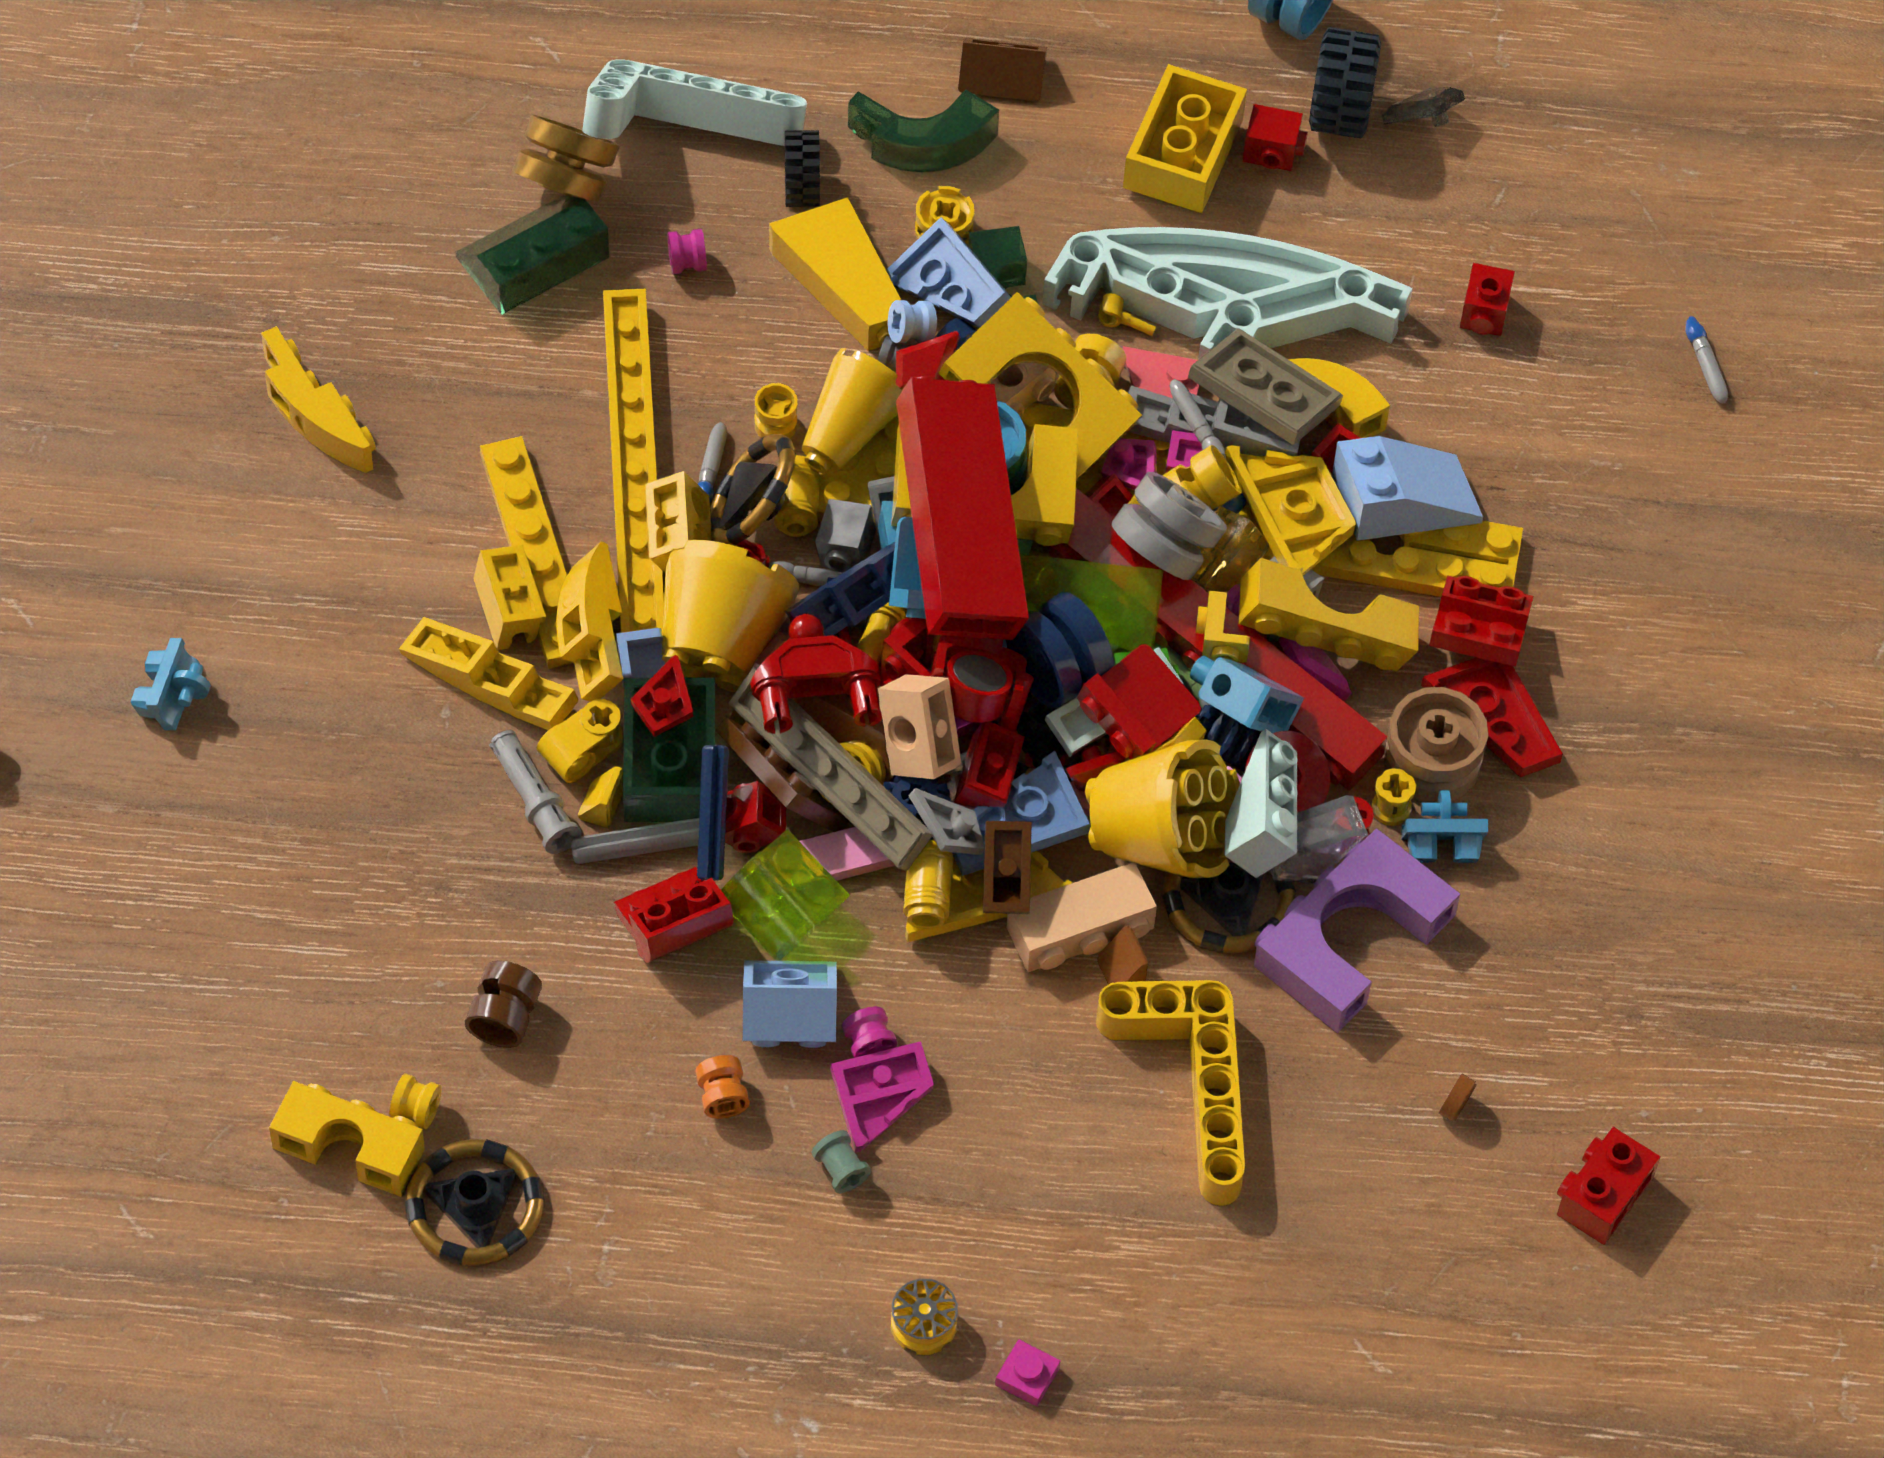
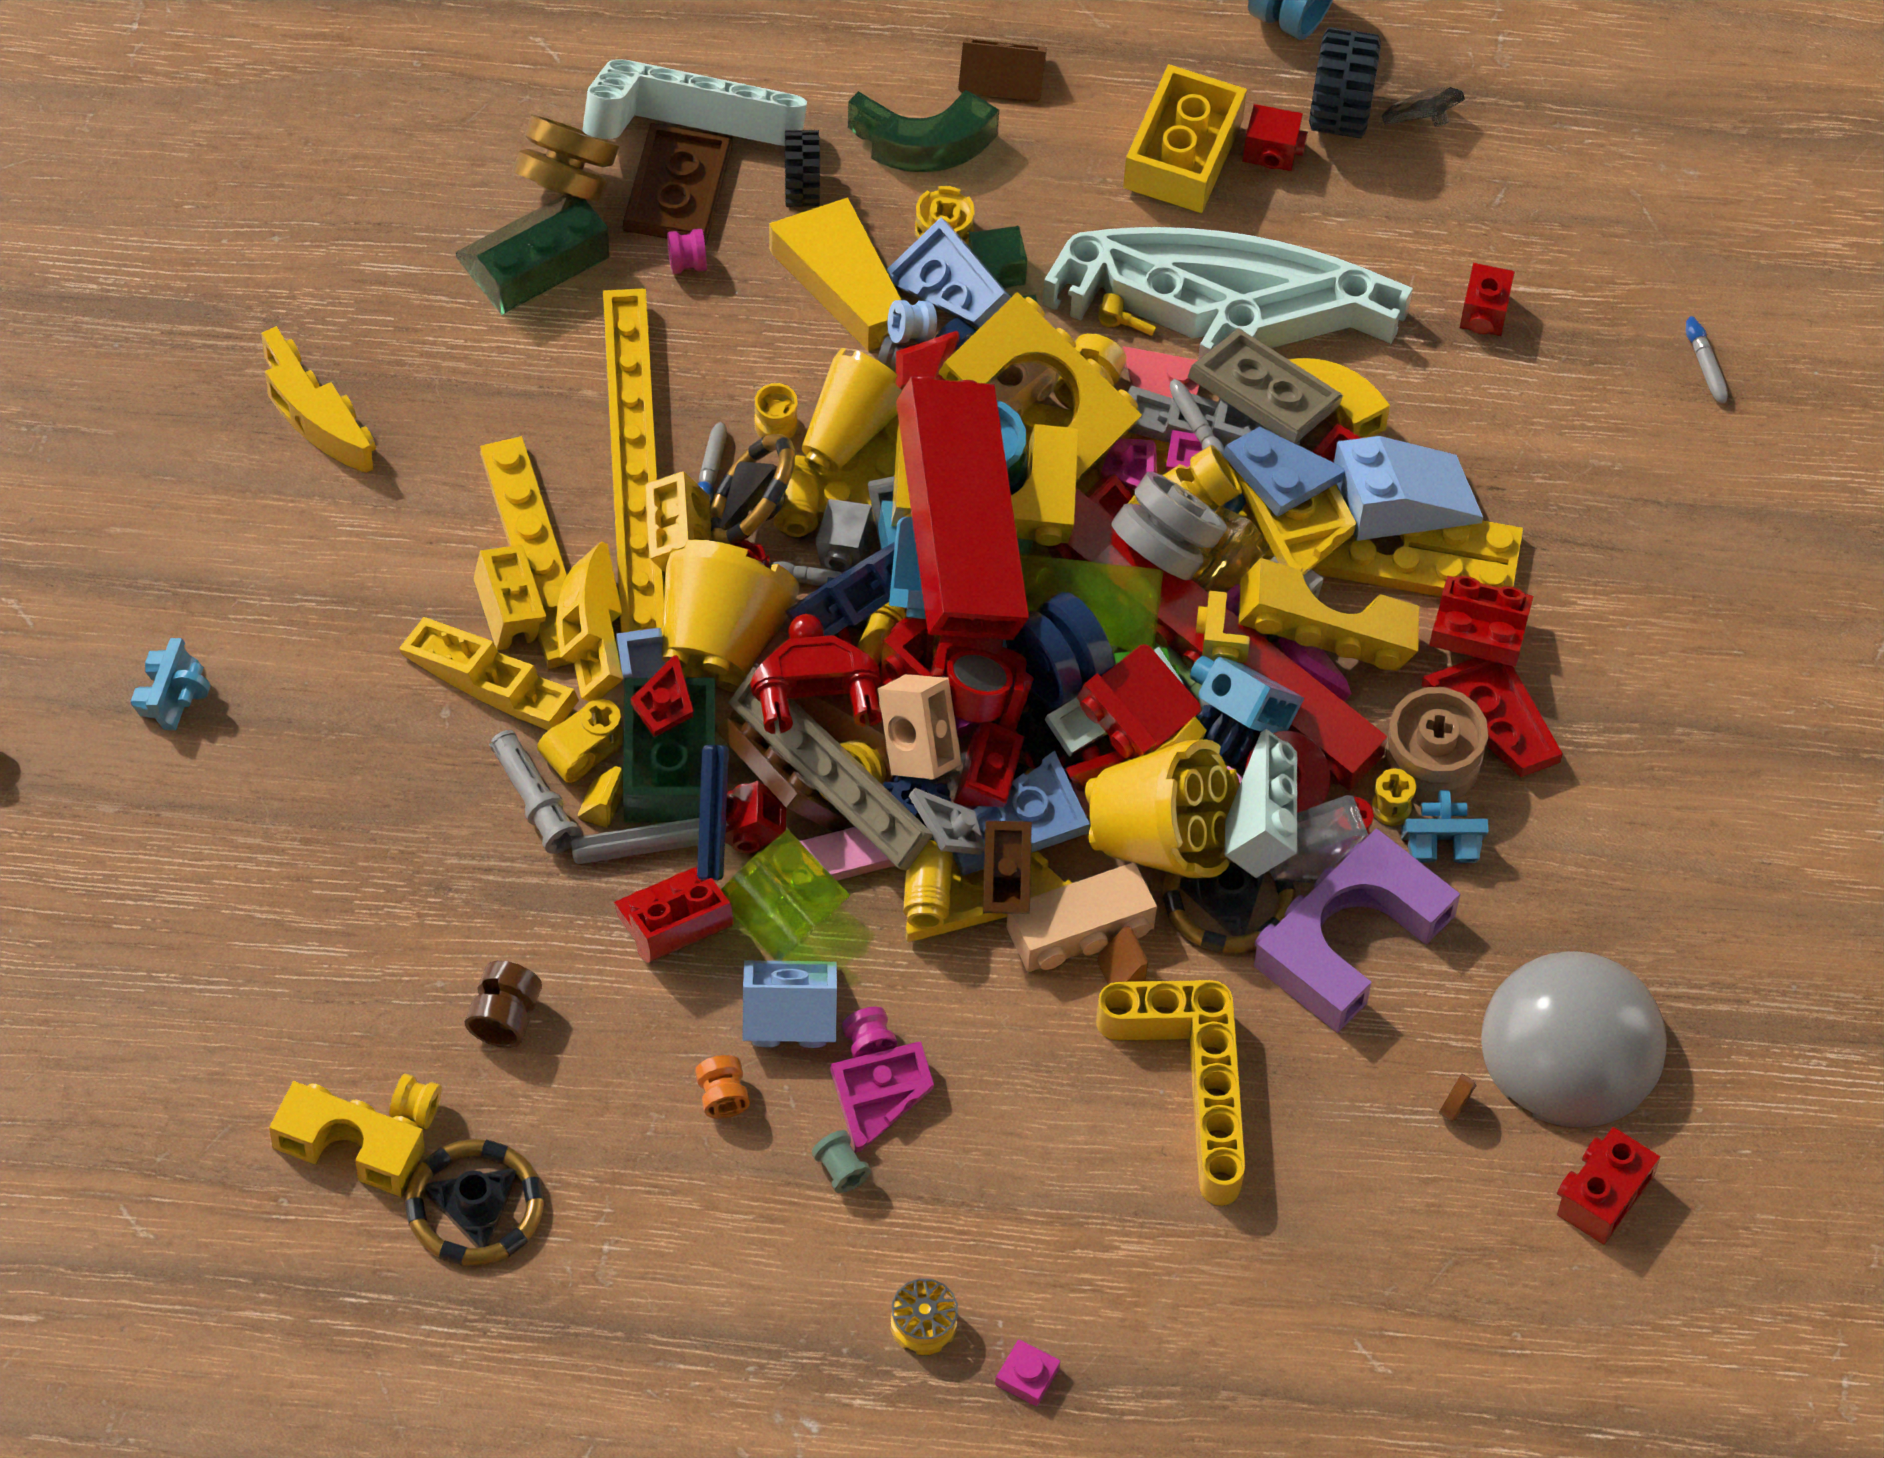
none -> reddish brown tile [623,123,733,245]
none -> medium blue wing [1223,427,1345,517]
none -> light grey piece [1481,951,1667,1127]

